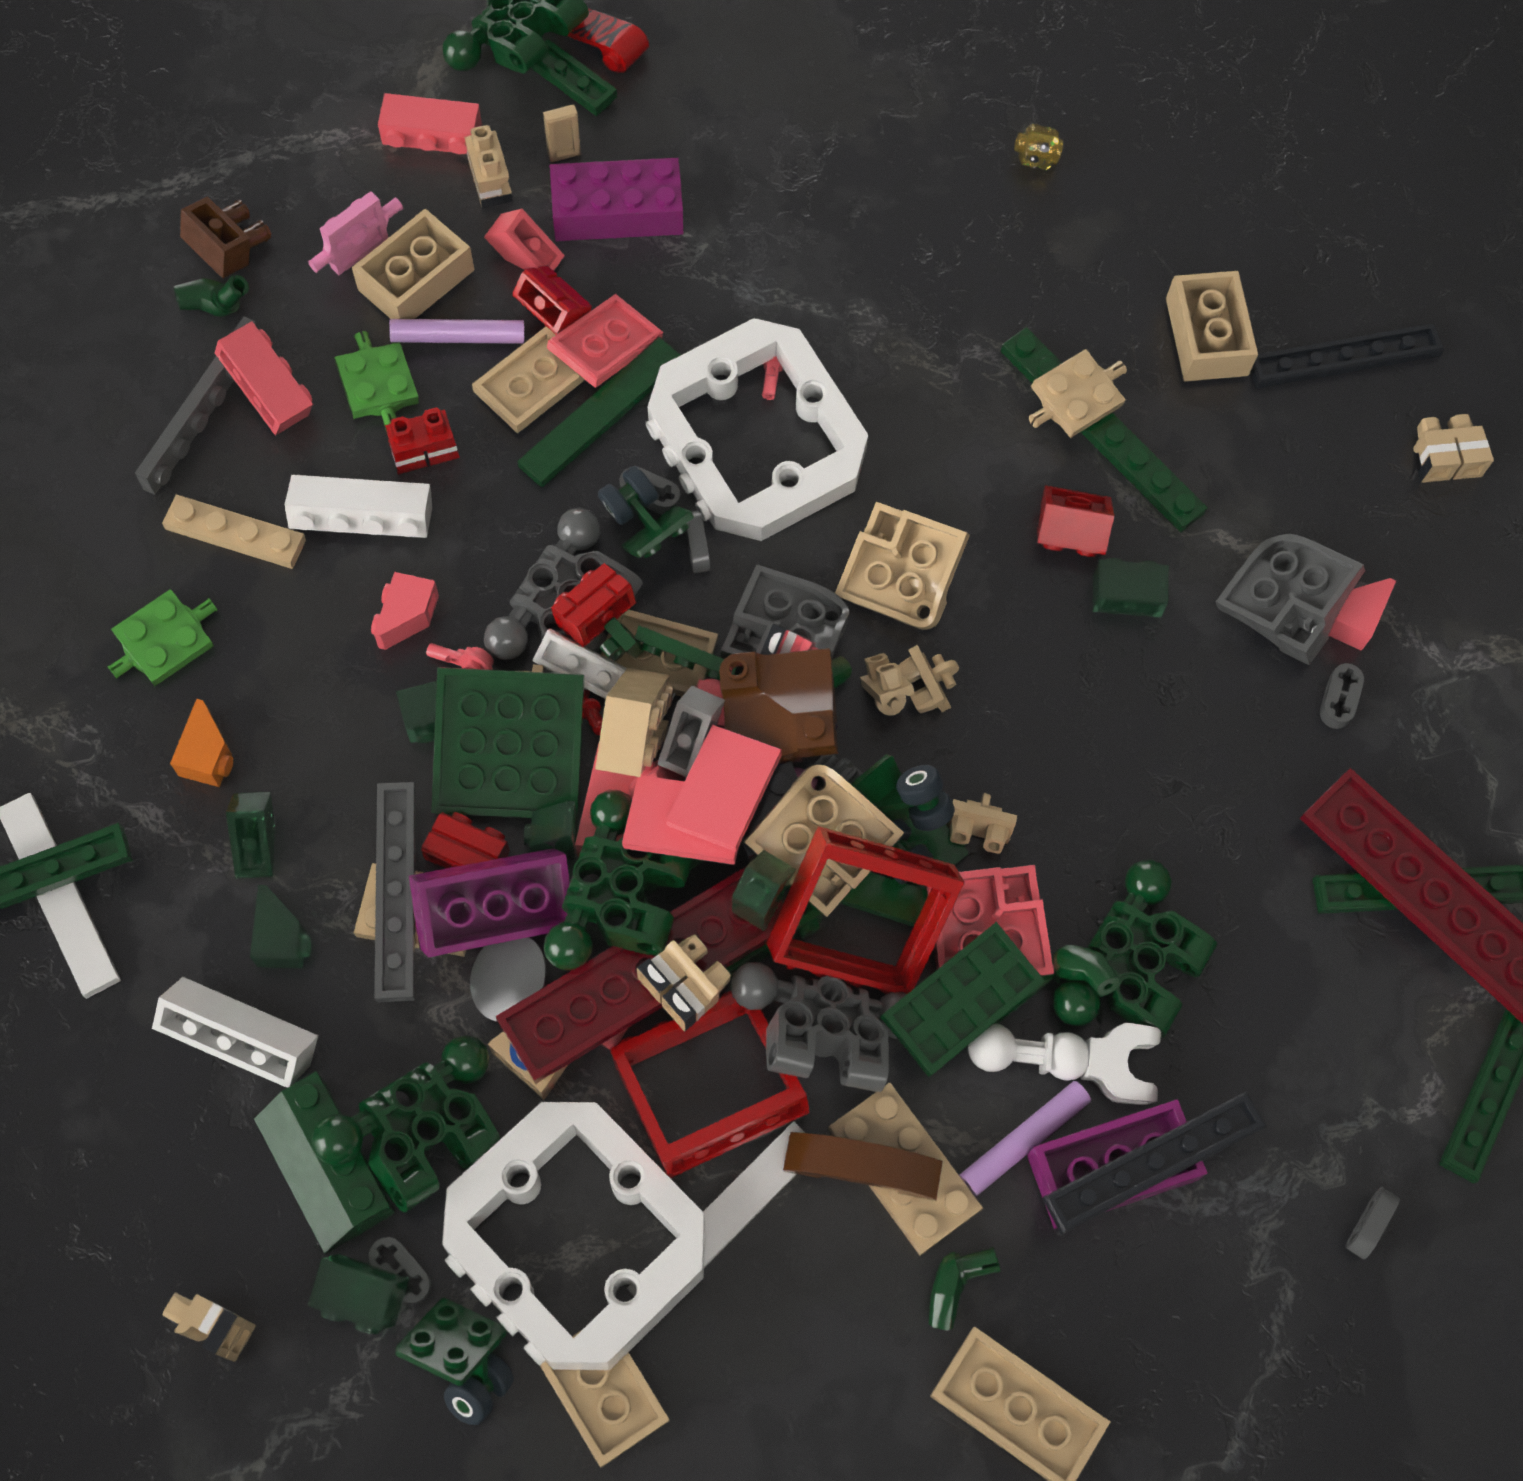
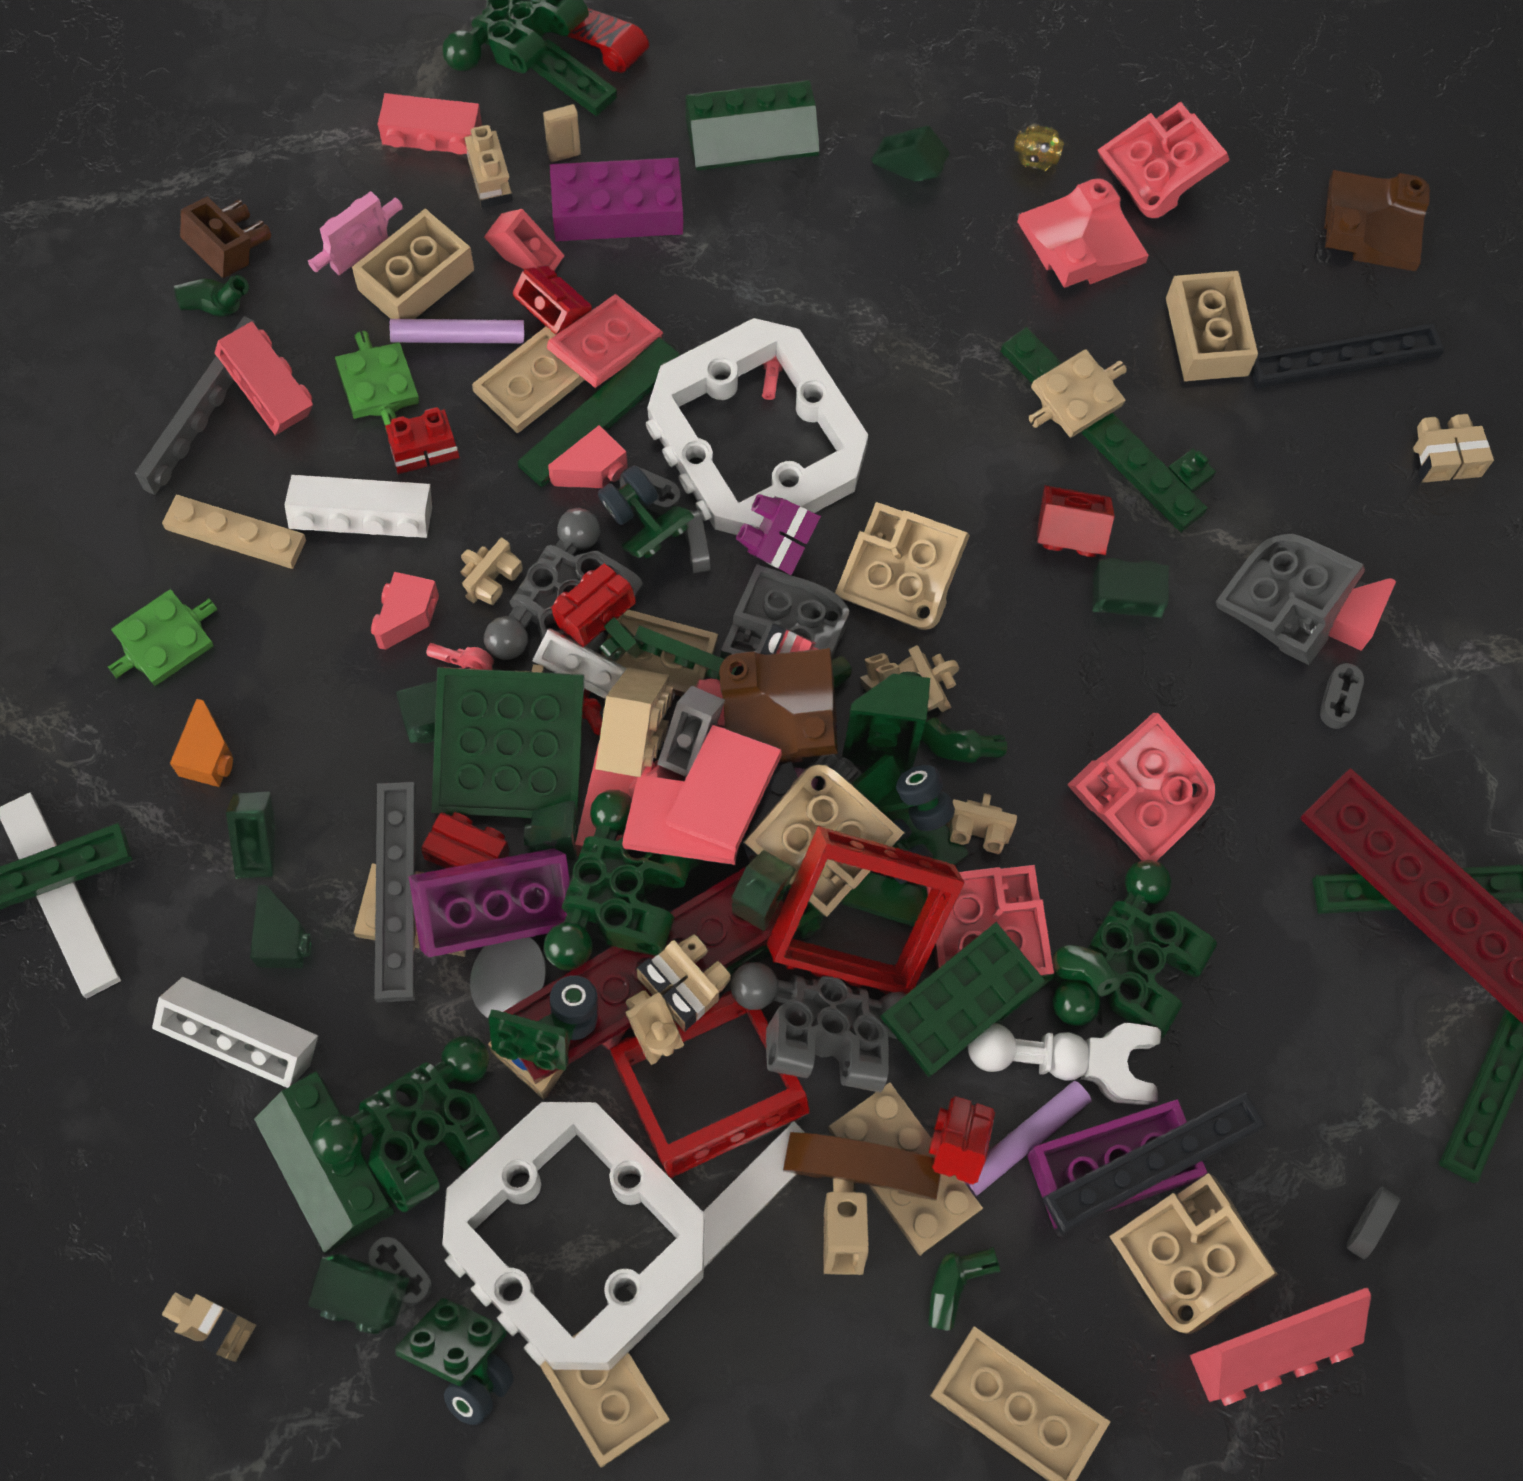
none -> tan hips [460,538,523,605]
none -> dark green plate [488,975,597,1070]
none -> coral slope [548,425,627,488]
none -> tan hips [625,991,684,1065]
none -> slope [686,80,820,171]
none -> magenta hips [736,494,821,575]
none -> tan torso [824,1178,868,1275]
none -> dark green slope [841,672,930,772]
none -> clear green slope [871,125,950,181]
none -> dark green arm [921,717,1007,763]
none -> red brick [928,1096,995,1185]
none -> coral slope [1018,179,1149,288]
none -> coral slope [1067,713,1215,861]
none -> coral slope [1098,102,1230,218]
none -> tan slope [1110,1173,1278,1334]
none -> dark green tile [1168,449,1216,492]
none -> coral slope [1190,1287,1371,1406]
none -> reddish brown slope [1324,170,1430,271]

